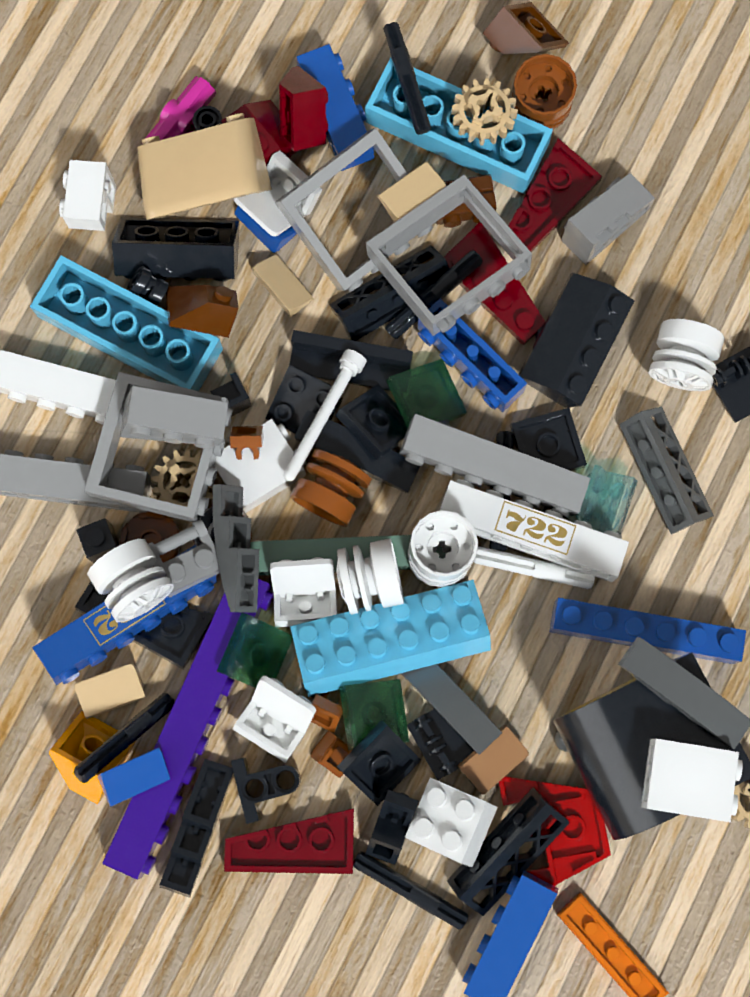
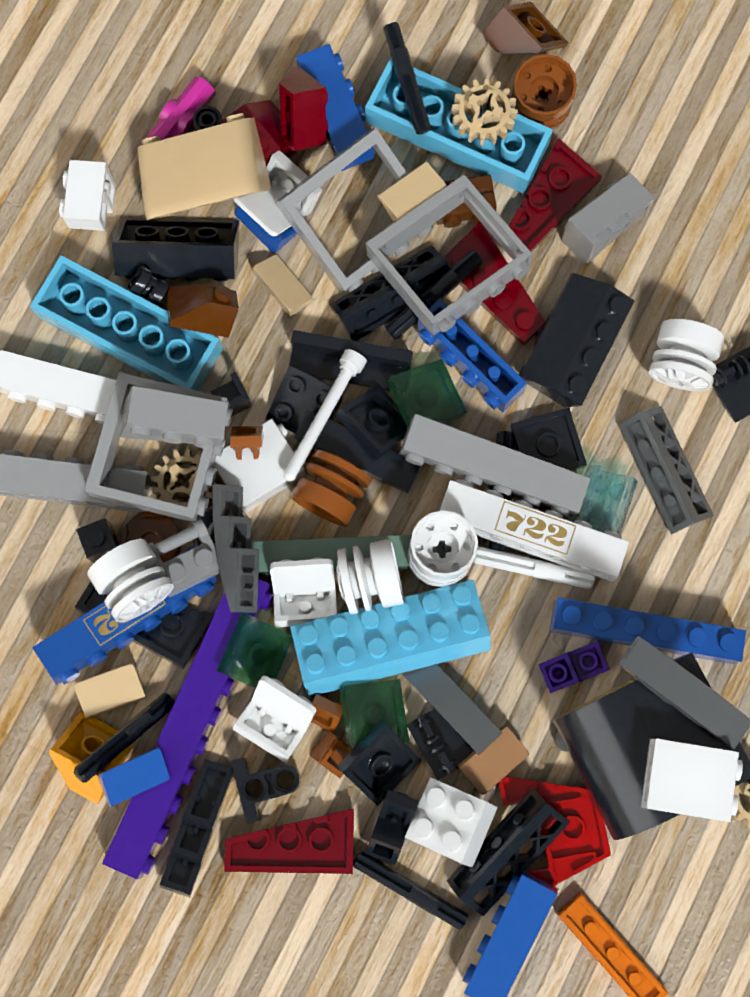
none -> dark purple slope [538,641,611,693]

